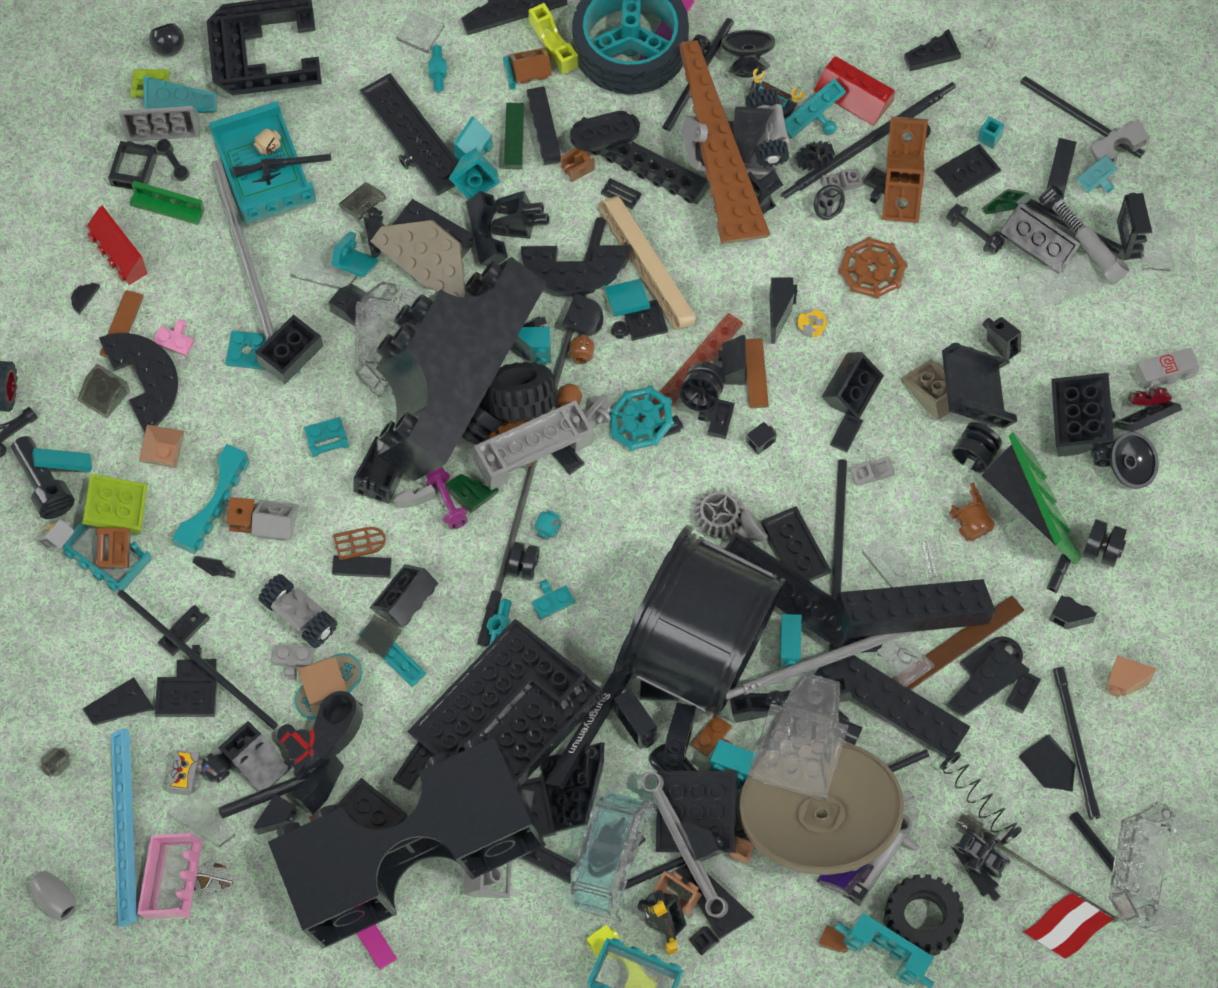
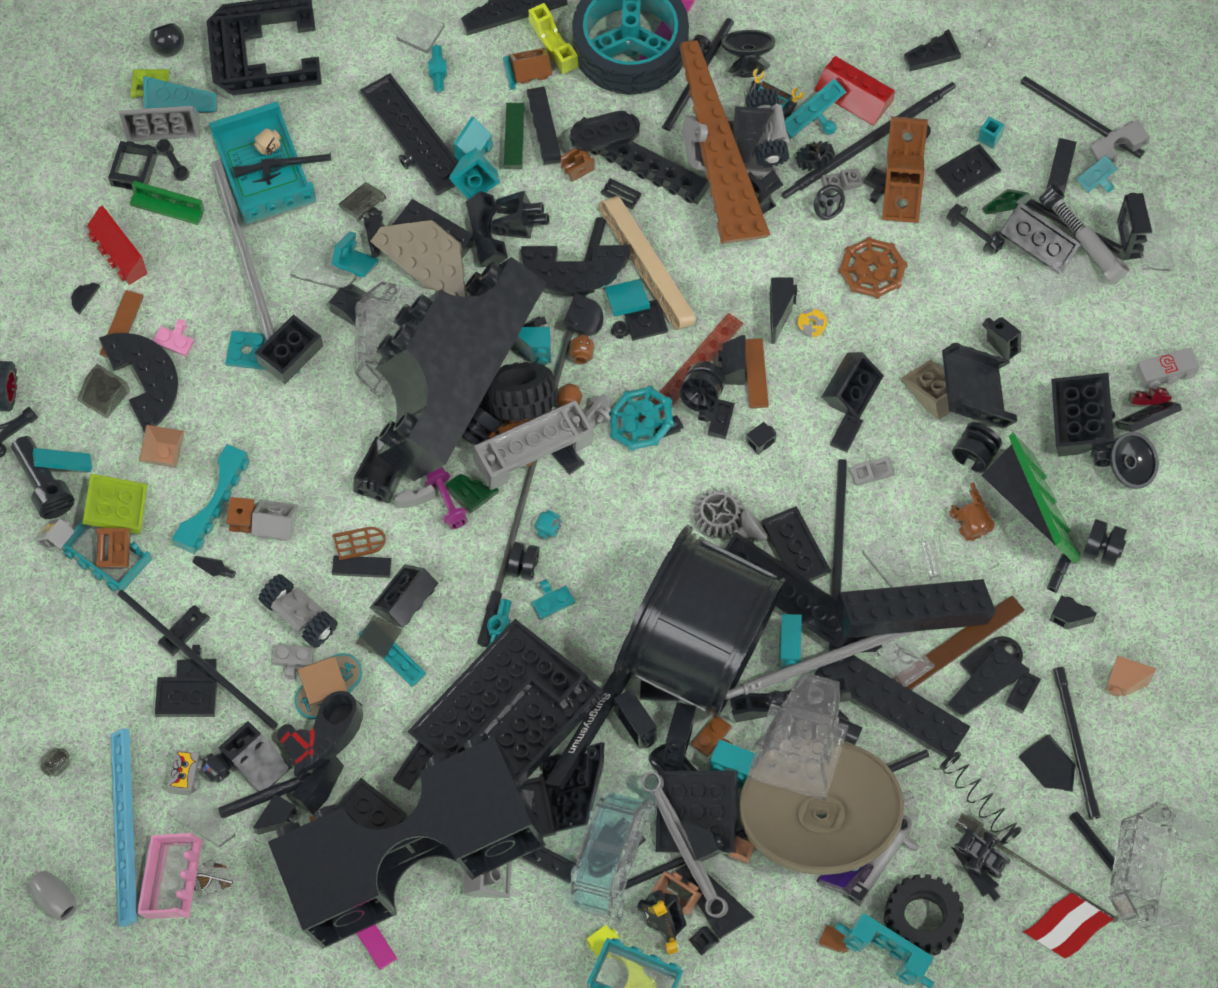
black wing [83,677,155,726] -> none
teal plate [304,417,349,458] -> none

